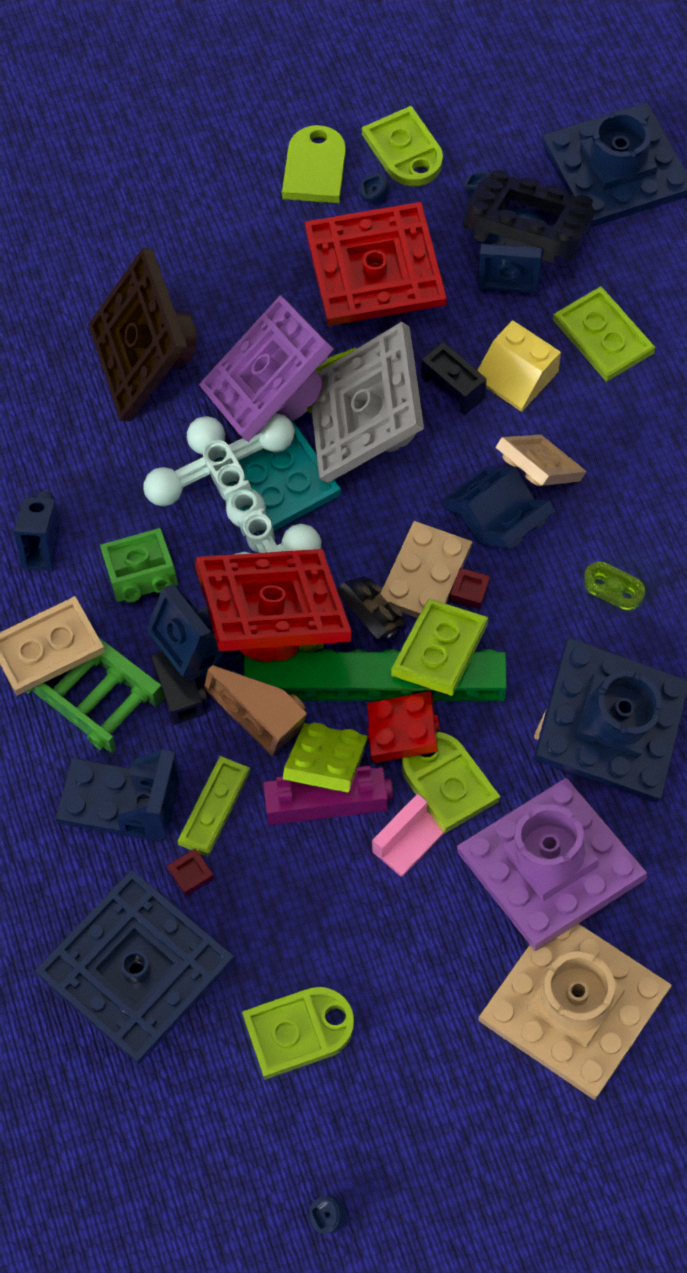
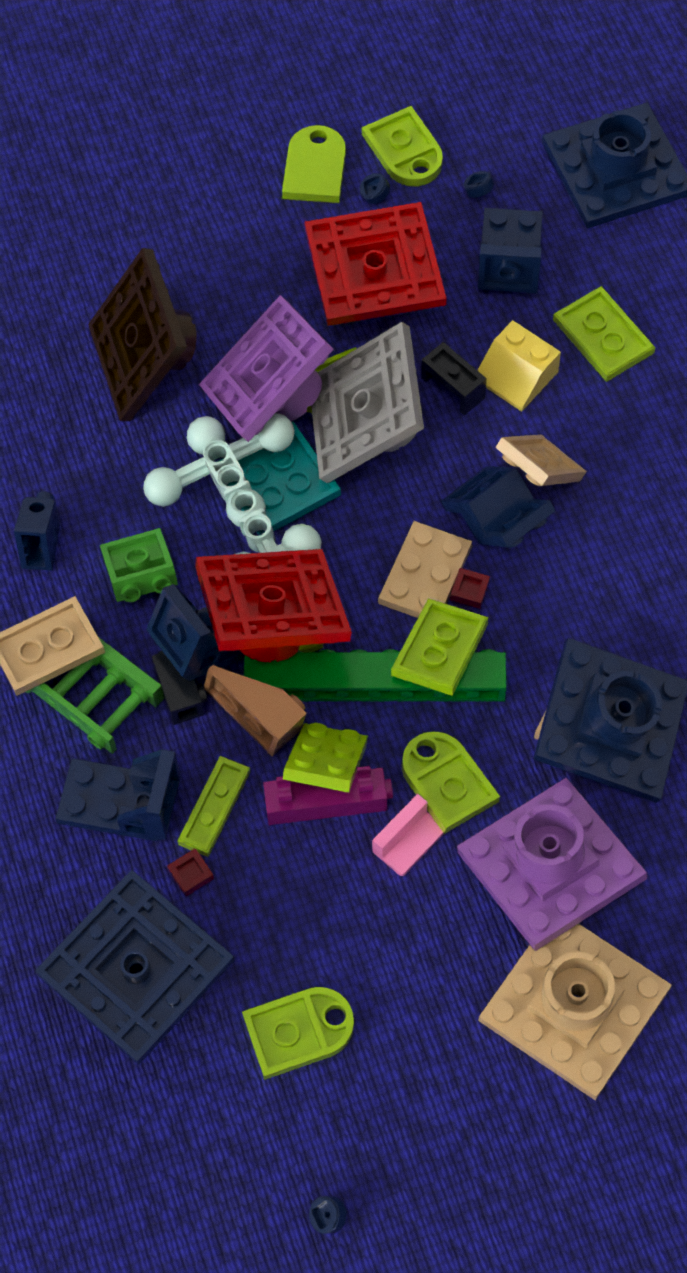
black plate [337,576,406,640] -> none
red plate [367,691,440,763] -> none
black plate [462,170,595,262] -> none
clear neon green plate [583,562,645,610] -> none

